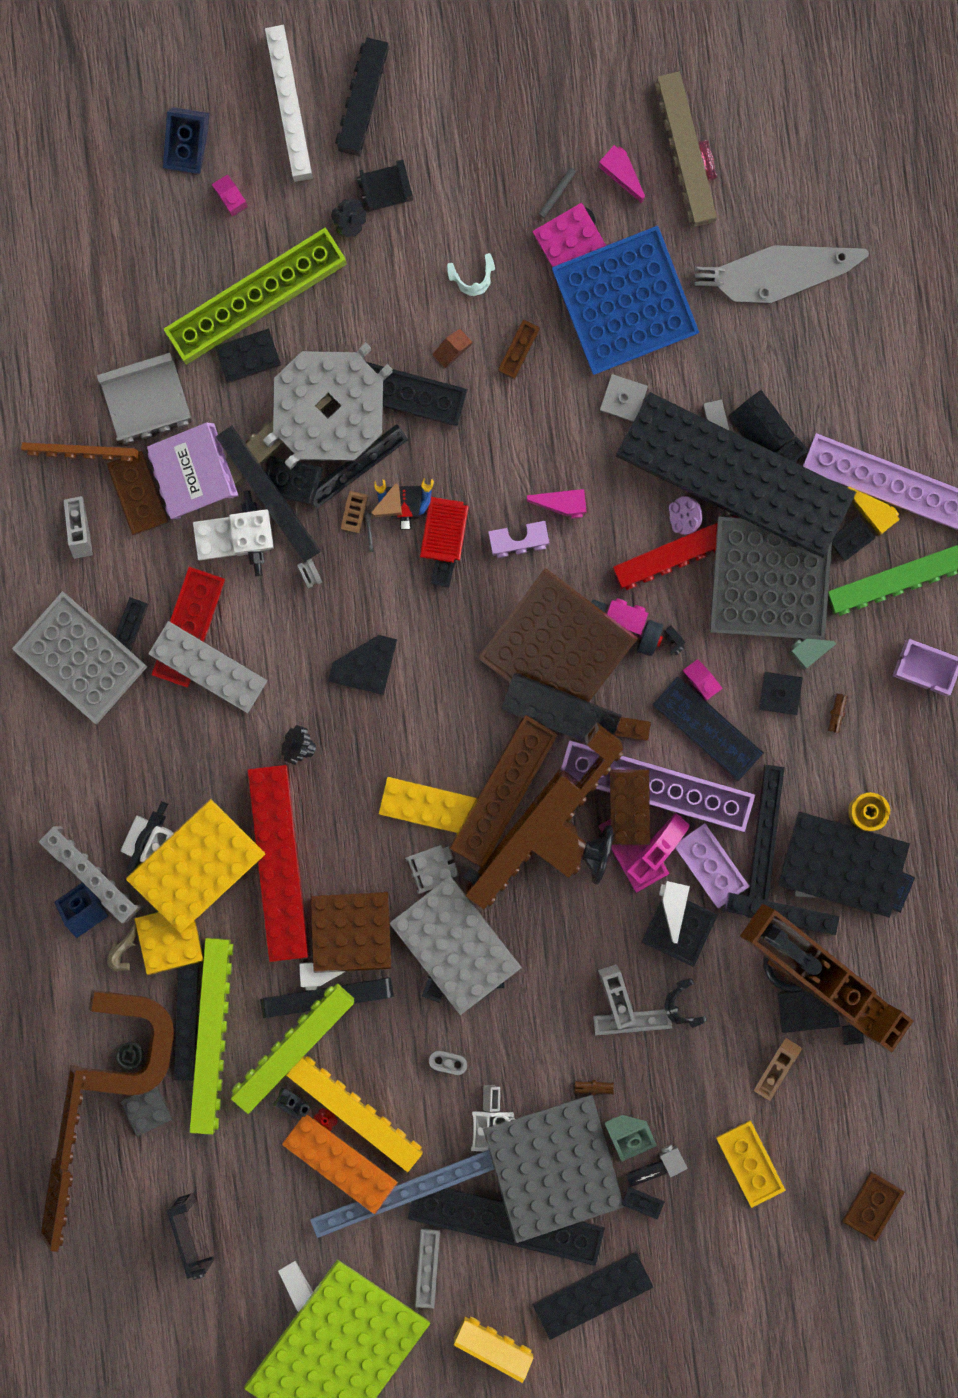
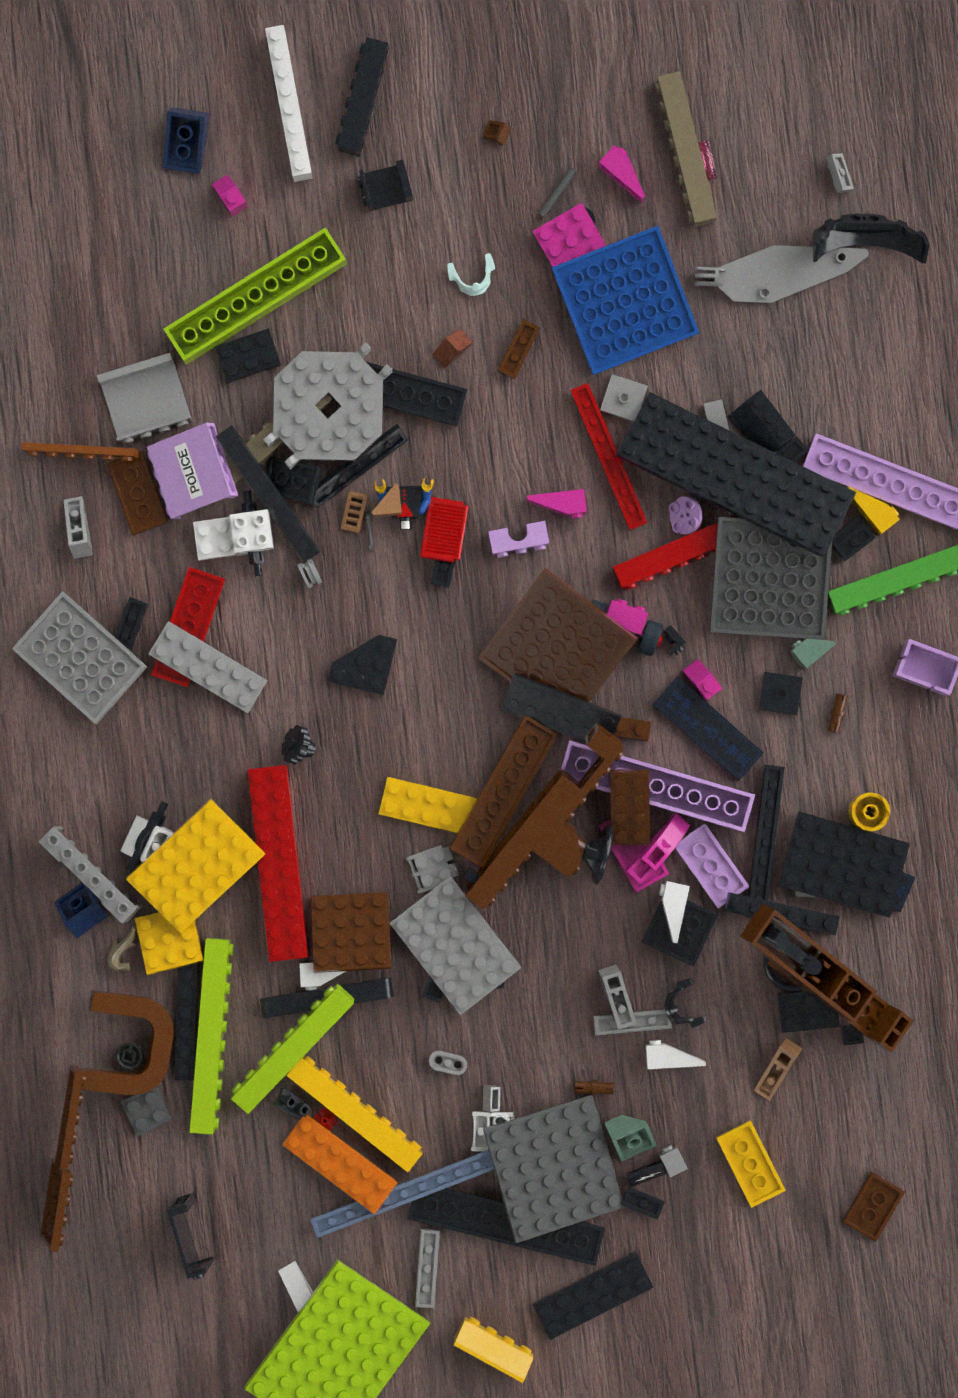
black plant [331,198,366,237] -> none
none -> reddish brown slope [483,120,511,145]
none -> red plate [570,383,648,531]
none -> white slope [645,1040,706,1069]
none -> black windscreen [813,213,930,263]
none -> light grey plate [826,153,854,193]

